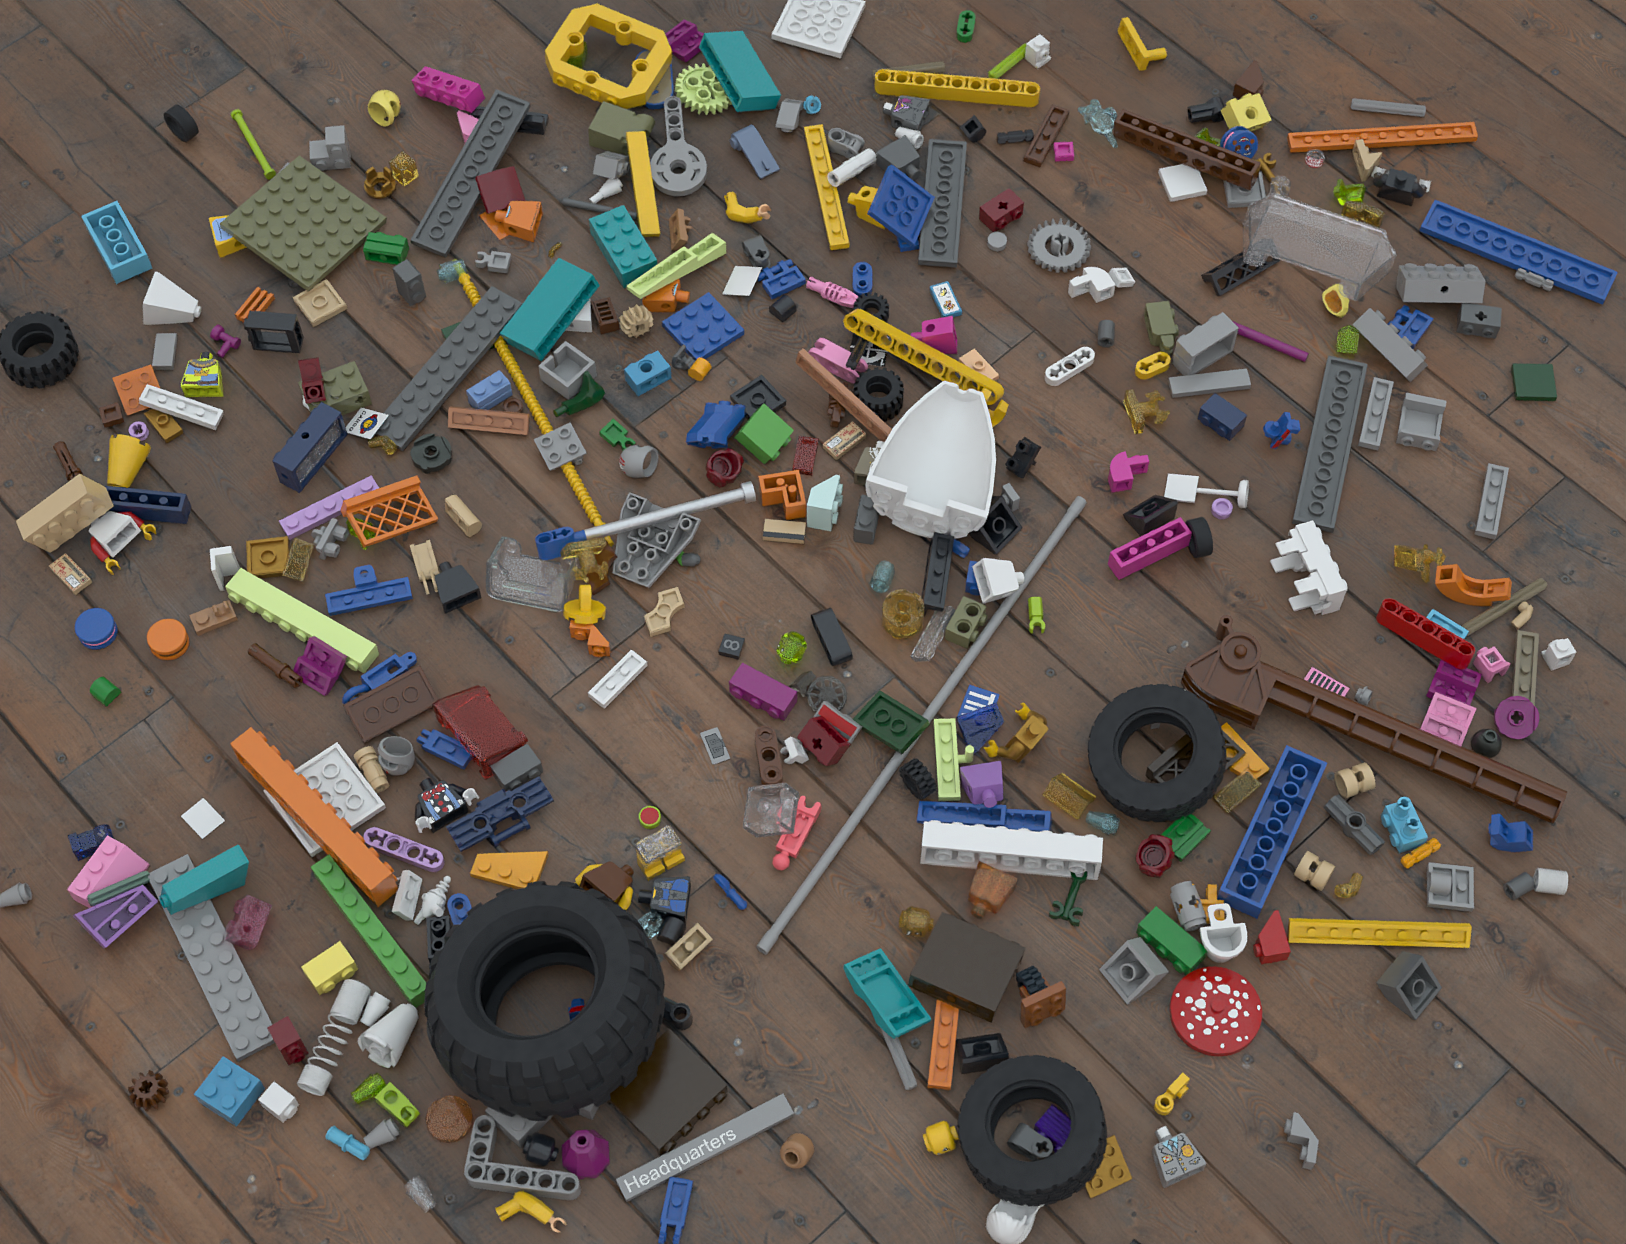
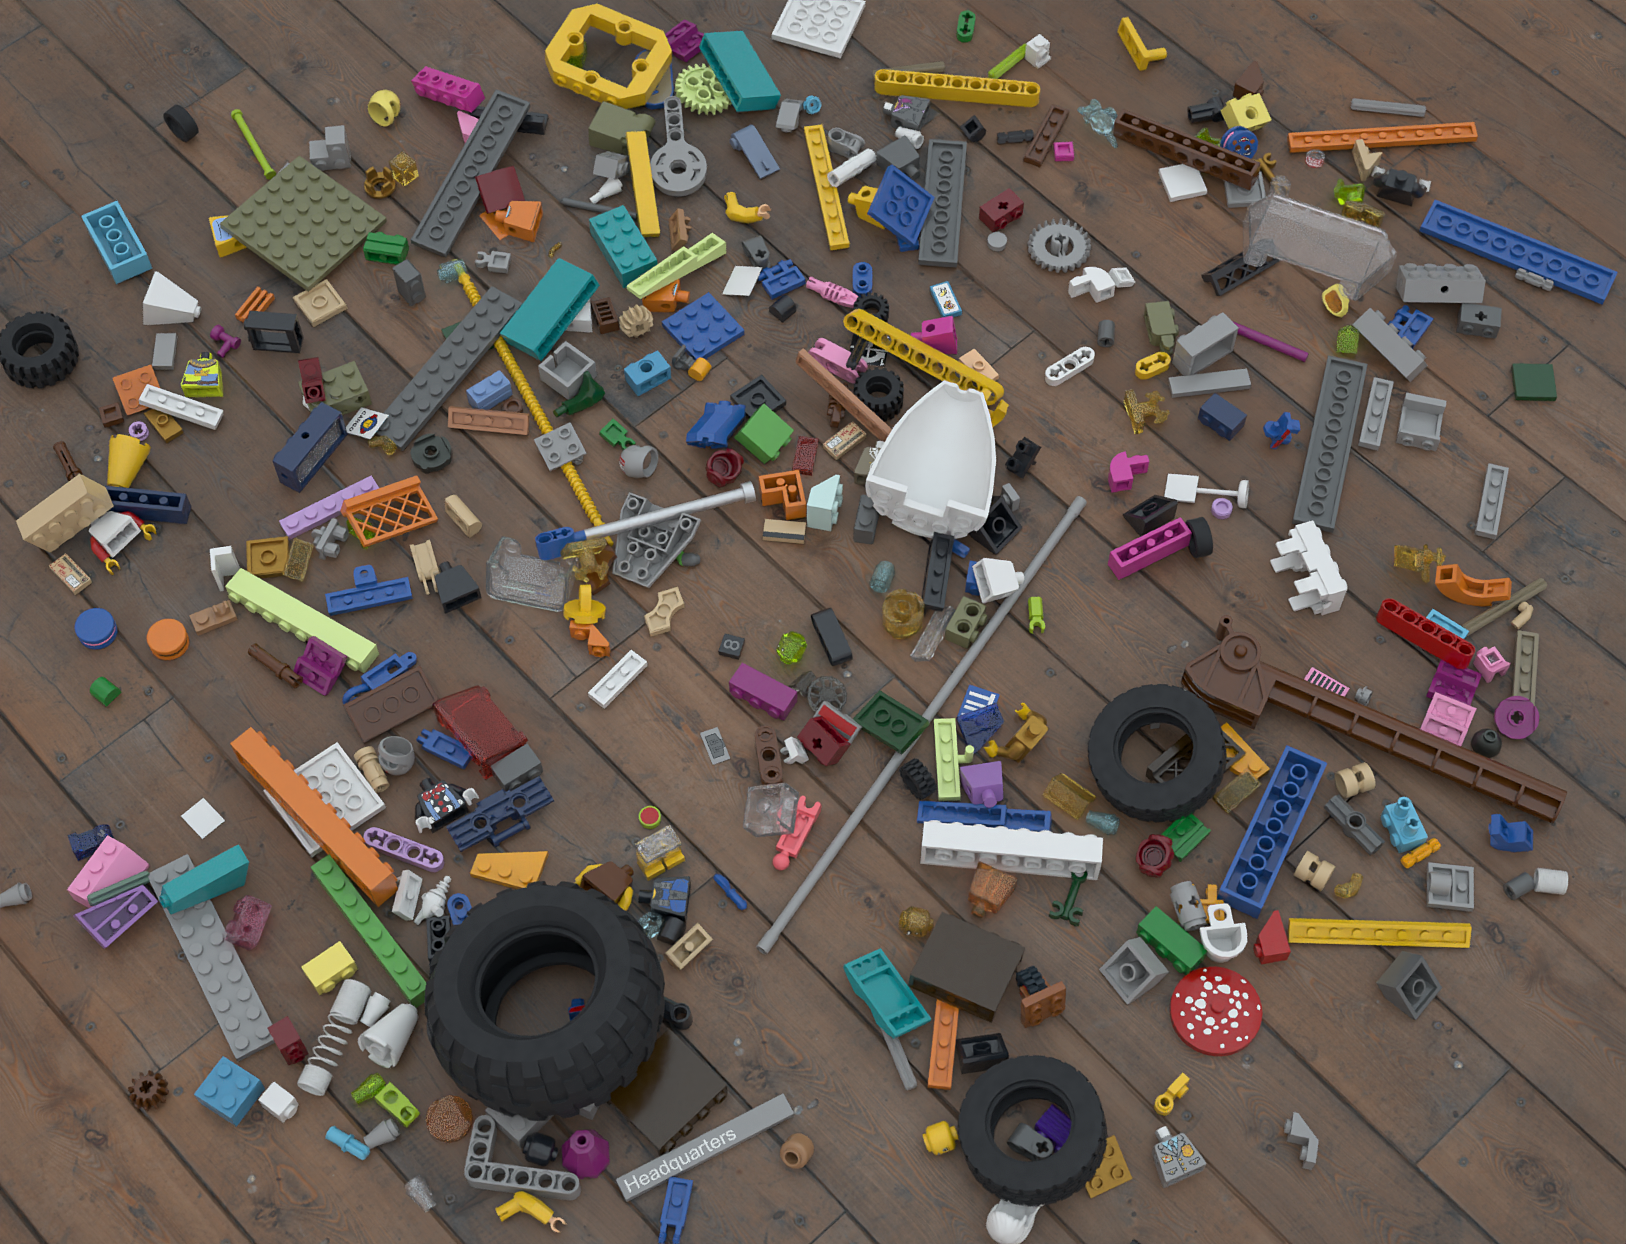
white brick [1541,638,1576,671] -> none

